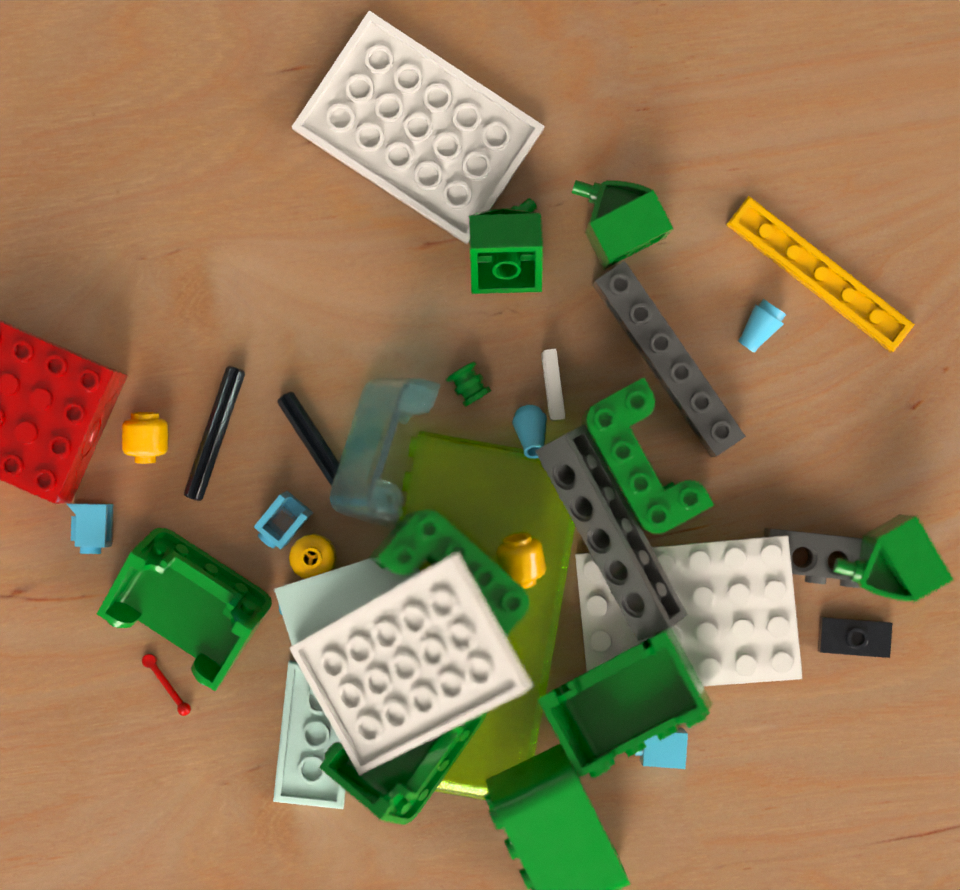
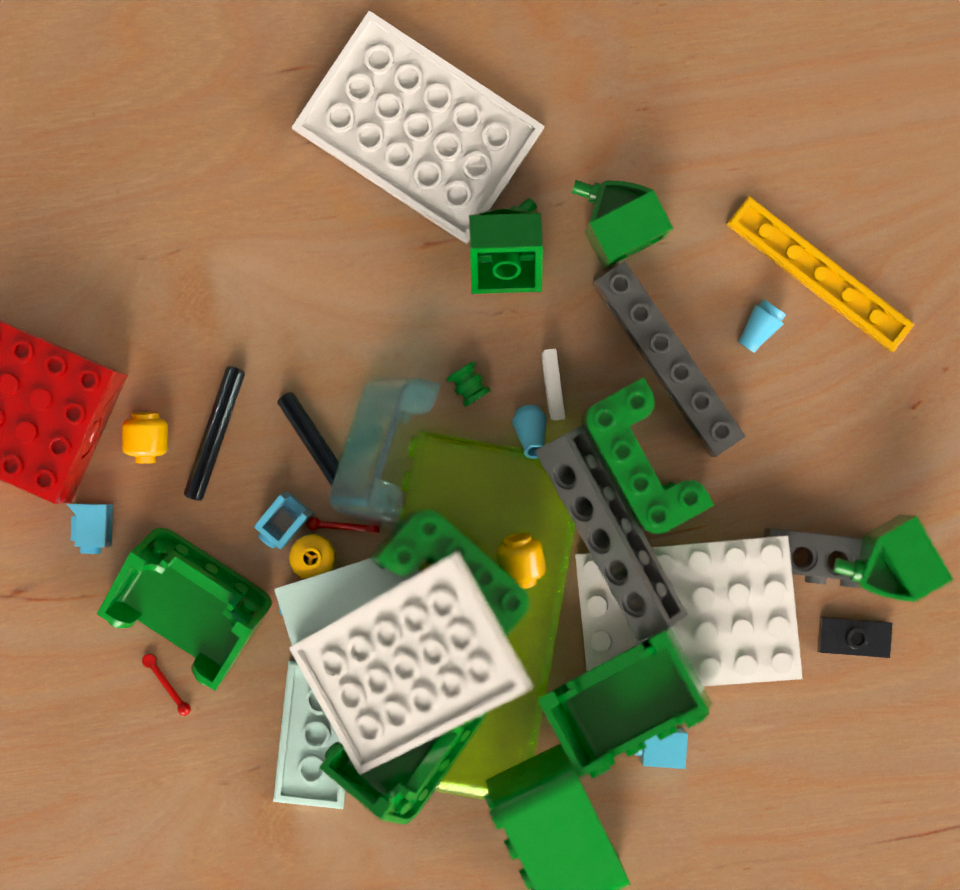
none -> red hinge [307,517,380,533]

